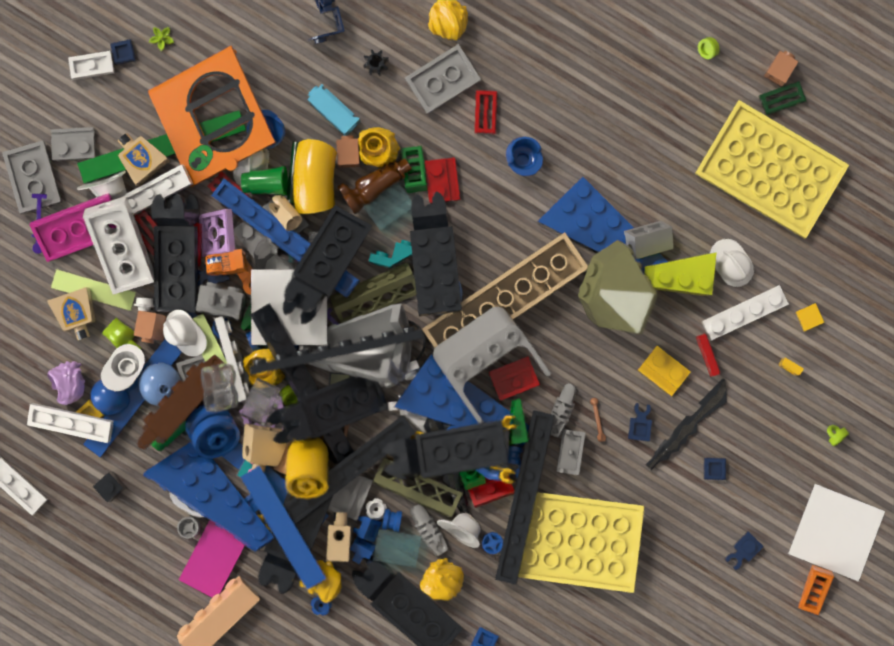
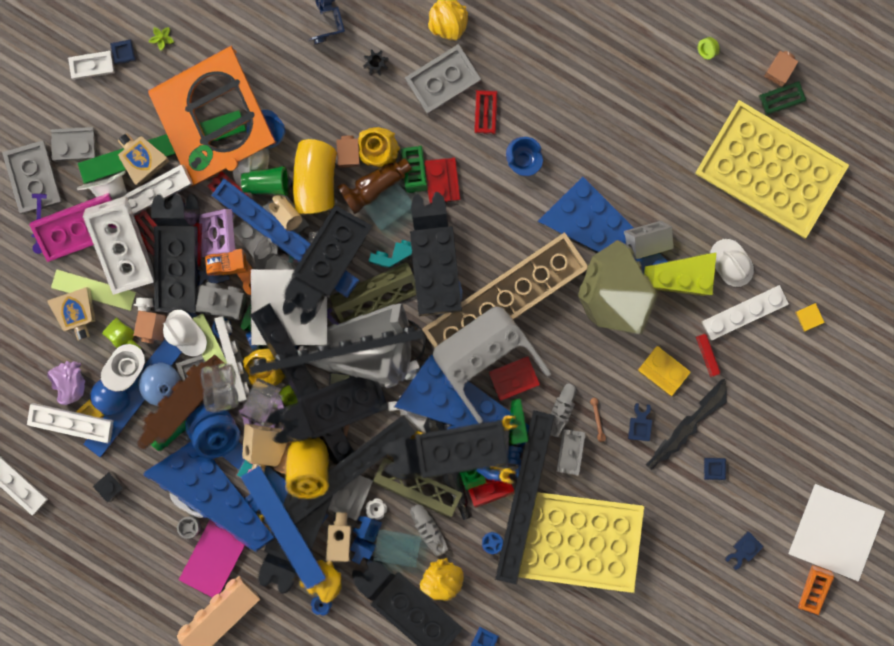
dark green bar [287,141,299,205] -> none
medium azure window [307,84,360,136] -> none
blue wheel [382,509,403,532] -> none
white piece [437,513,481,548] -> none
yellow tile [778,357,804,376] -> none
lime tile [827,425,849,447] -> none

